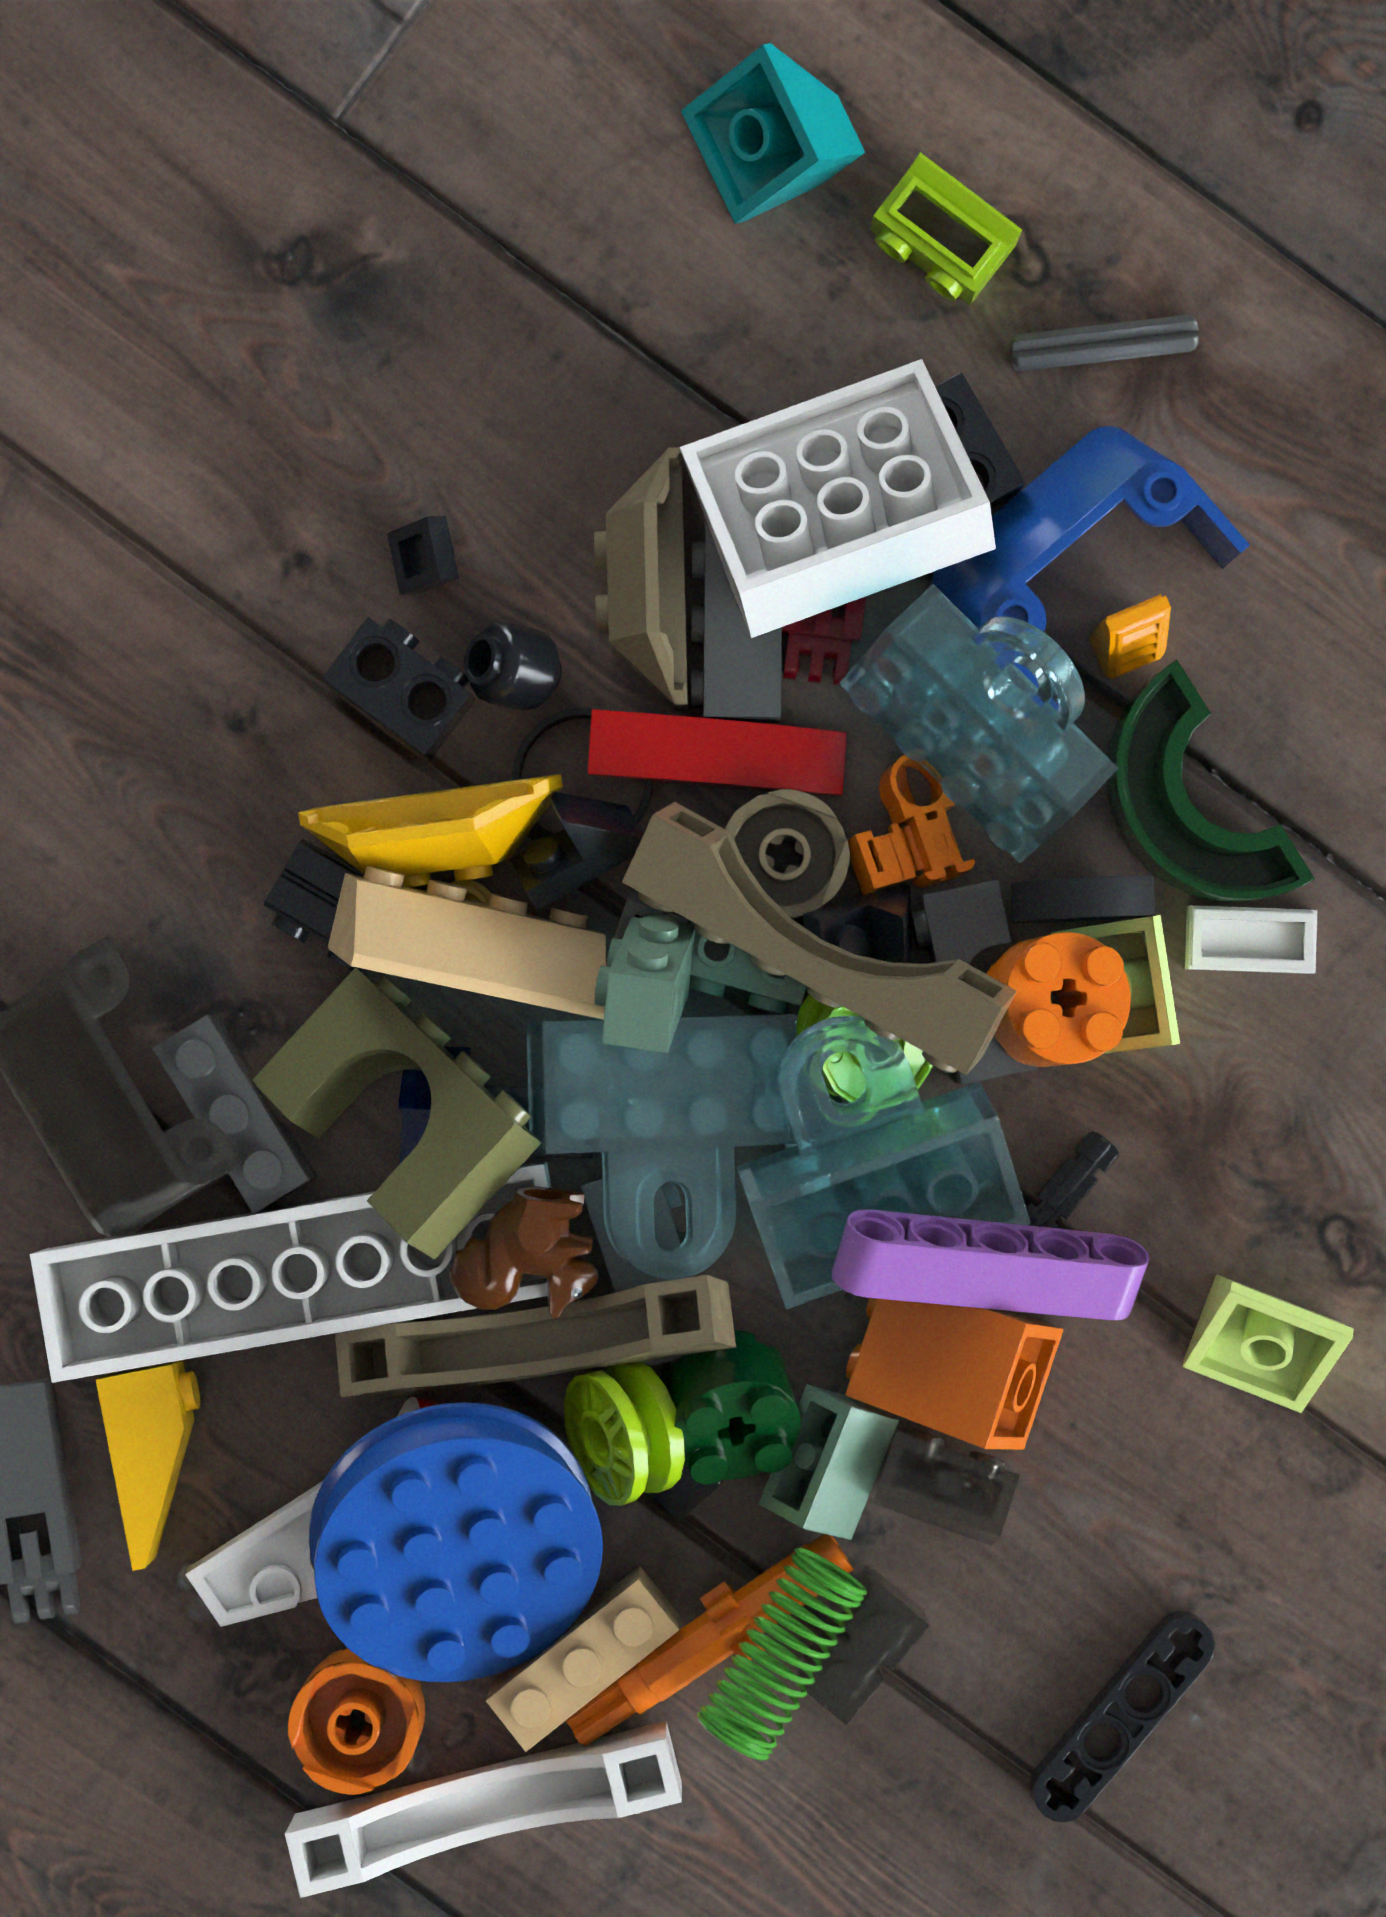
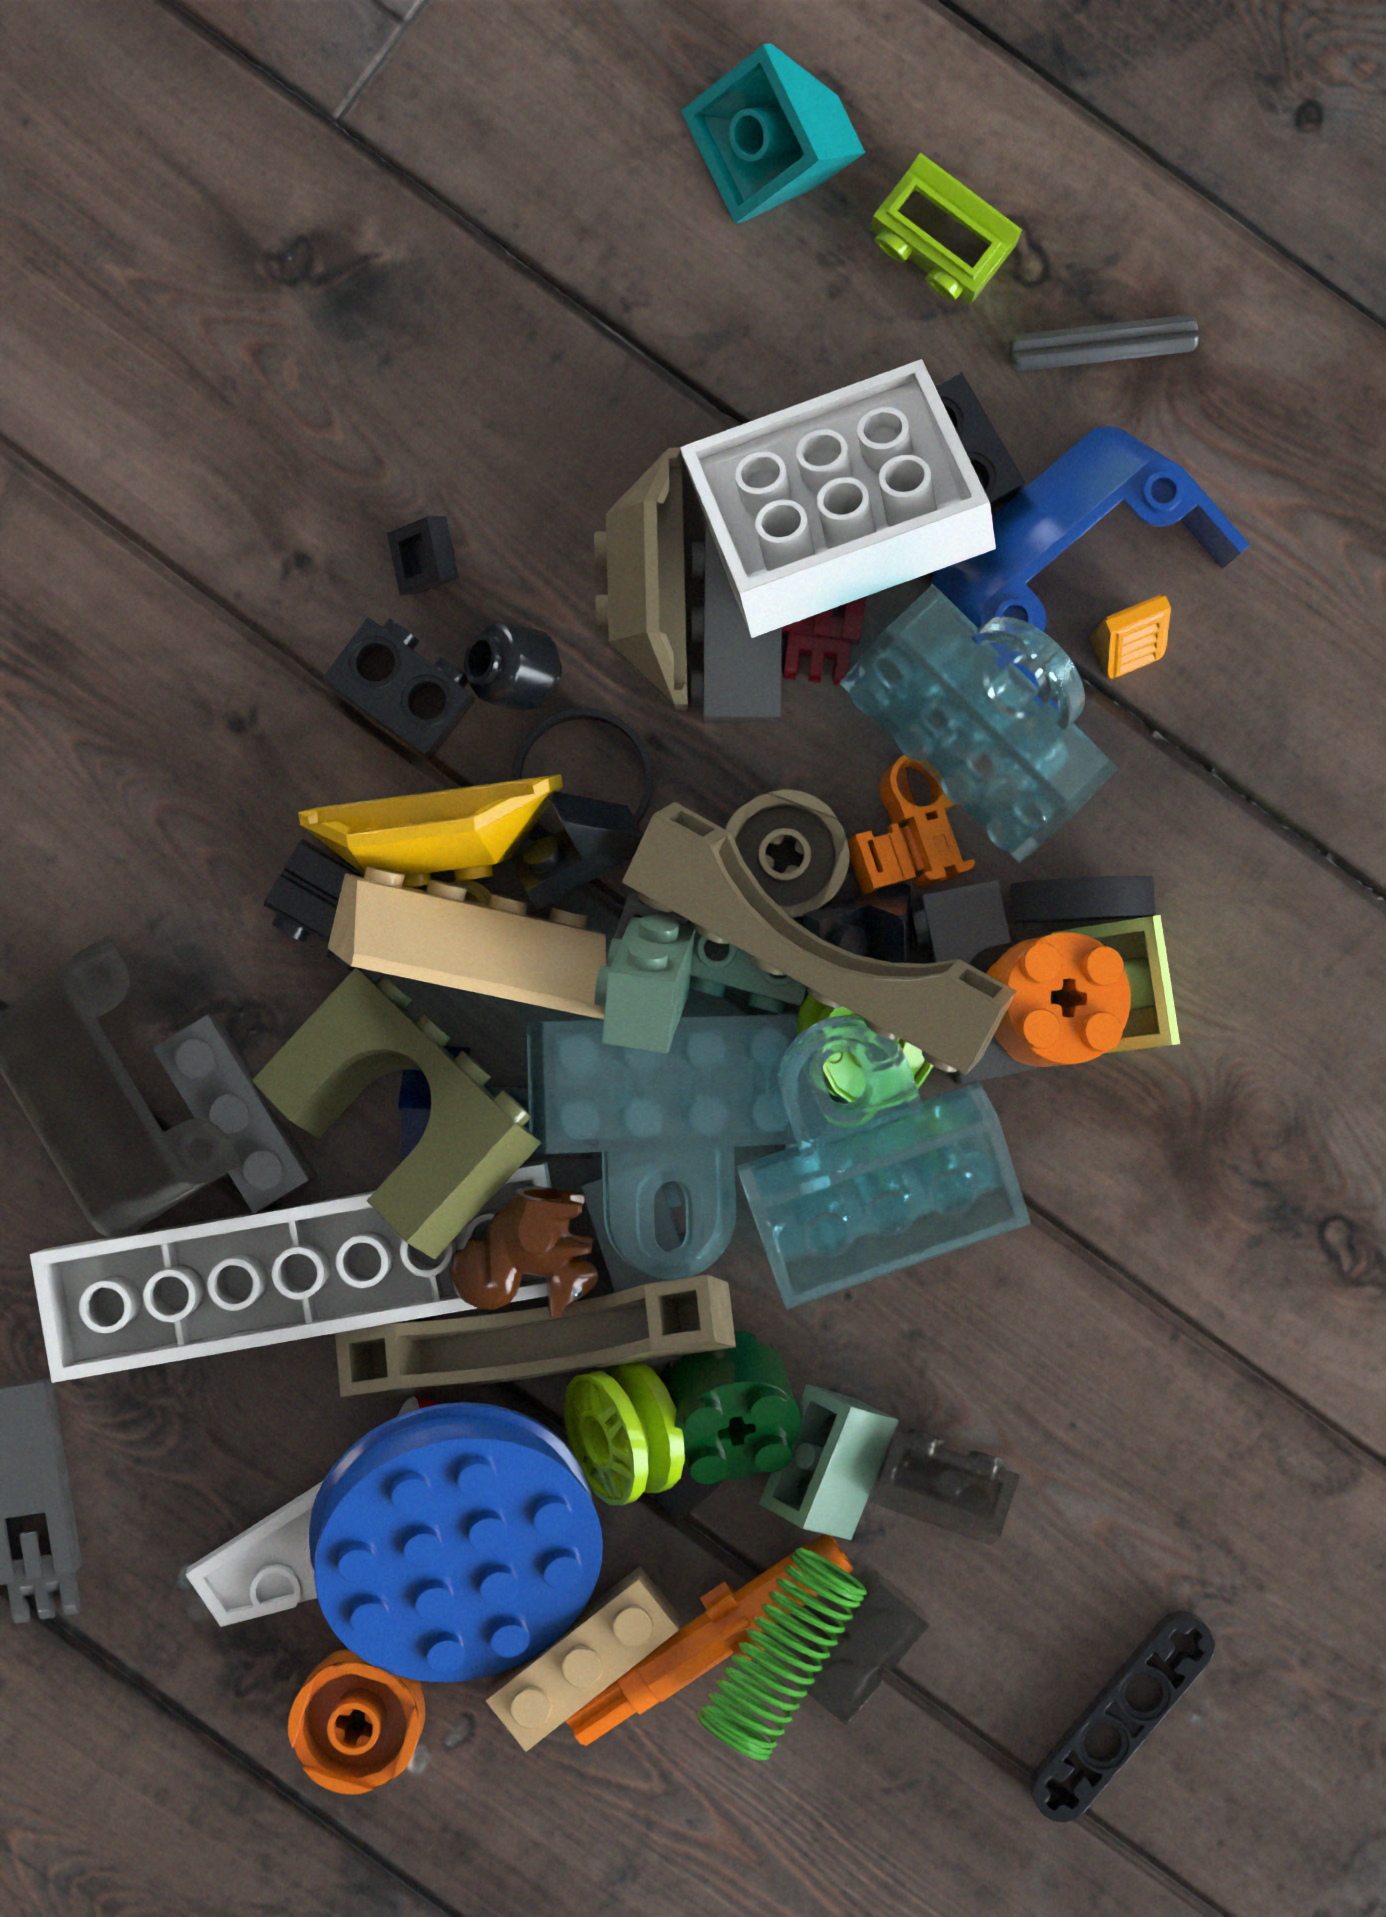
yellow slope [96,1360,201,1571] -> none
white arch [285,1721,682,1898] -> none
red slope [588,709,847,796] -> none
medium lavender beam [832,1209,1149,1320] -> none
orange slope [845,1298,1064,1450] -> none
black axle [1016,1131,1119,1229] -> none
dark green brick [1106,659,1315,902] -> none
yellowish green slope [1183,1274,1354,1413] -> none
white tile [1185,905,1317,974] -> none

